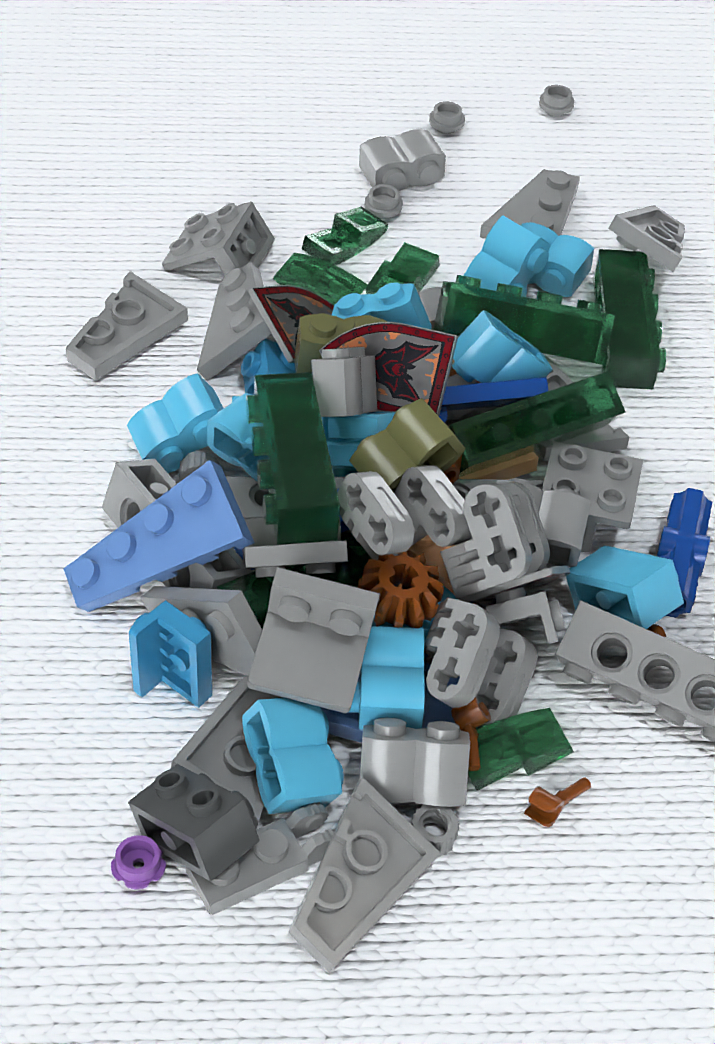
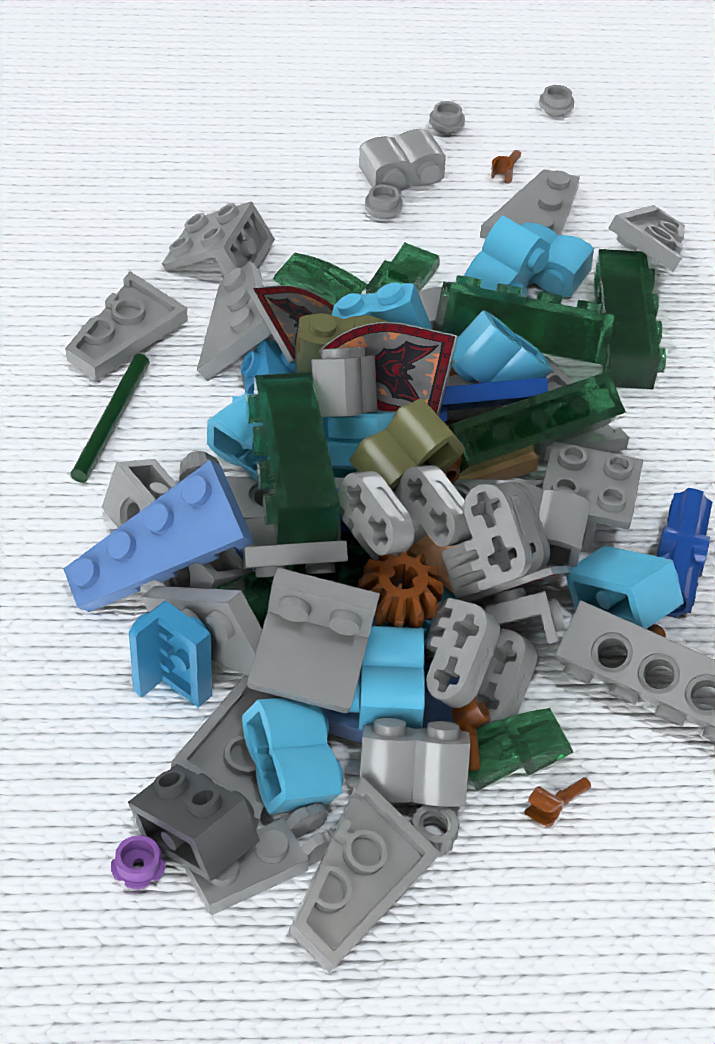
medium azure brick [127,373,224,474] -> none
clear green slope [302,206,389,268] -> none
none -> dark green bar [70,354,150,483]
none -> dark orange hand [491,150,521,183]

